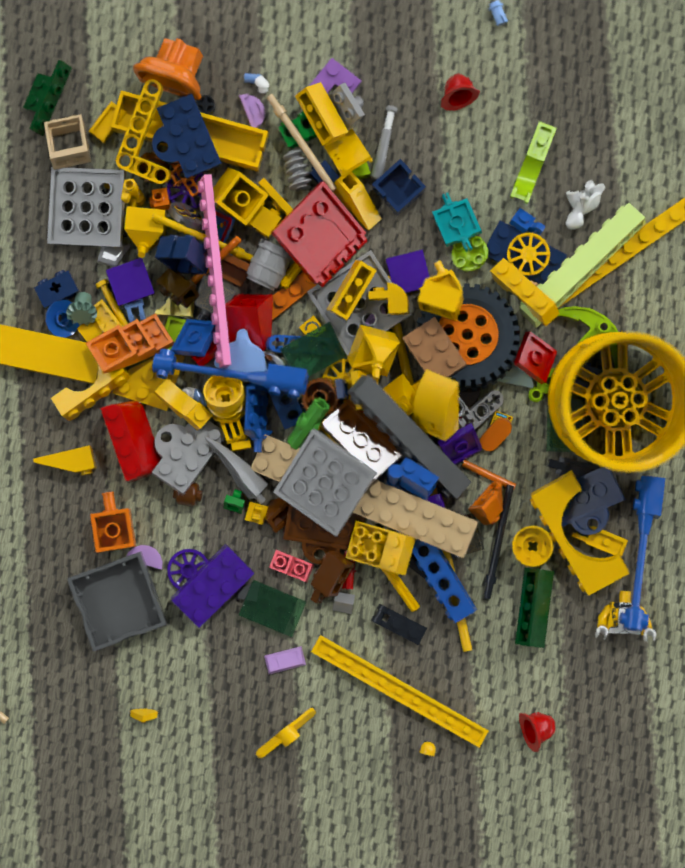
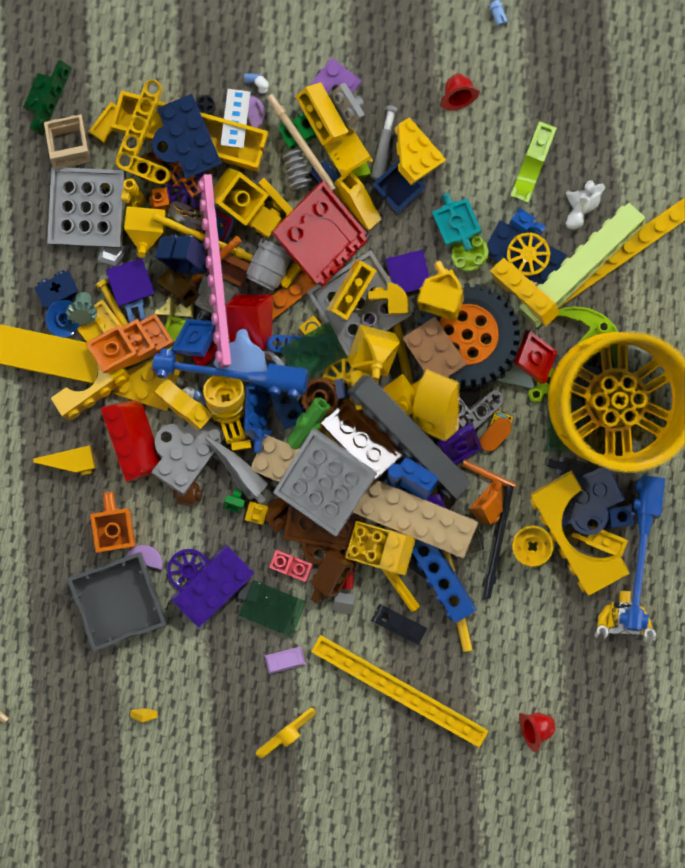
orange piece [133,38,203,100] -> none
yellow hinge [419,742,436,756] -> none
dark green brick [515,567,554,648] -> none
none -> white sticker [221,89,250,148]
none -> yellow plate [395,117,446,185]
none -> dark blue brick [606,506,635,529]

